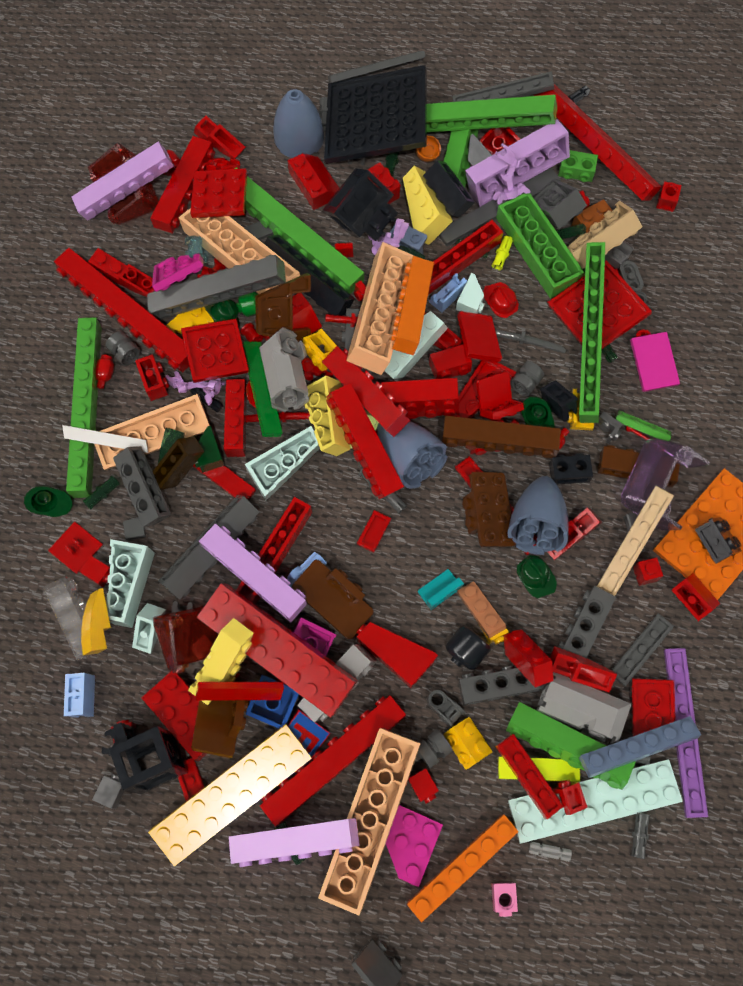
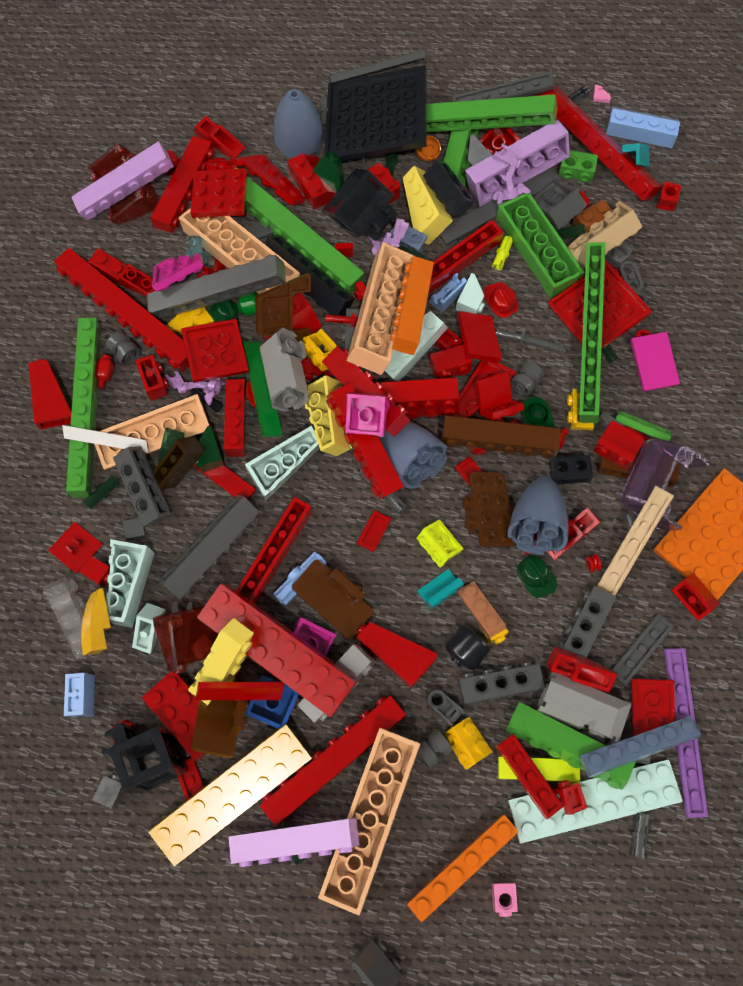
dark green piece [24,485,72,517] -> none
lavender brick [199,524,307,623] -> none
red bush [240,323,263,342] -> none
red sword [246,411,310,423] -> none
blue piece [287,710,330,766] -> none
dark pink plate [386,805,443,887] -> none
red brick [408,768,439,804] -> none
red brick [503,629,553,688] -> none
light grey axle [529,842,572,862] -> none
black hinge [540,380,578,422] -> none
red brick [633,557,664,586] -> none
black bracket [695,518,742,564] -> none
none -> red slope [28,359,72,430]
none -> red wing [237,154,306,206]
none -> dark green slope [312,151,345,192]
none -> dark pink slope [345,393,390,437]
none -> neon yellow bracket [417,519,463,567]
none -> red bush [585,554,601,573]
none -> bright pink tile [593,85,611,103]
none -> red bracket [593,421,644,470]
none -> light blue slope [606,106,680,148]
none -> teal panel [622,143,650,167]

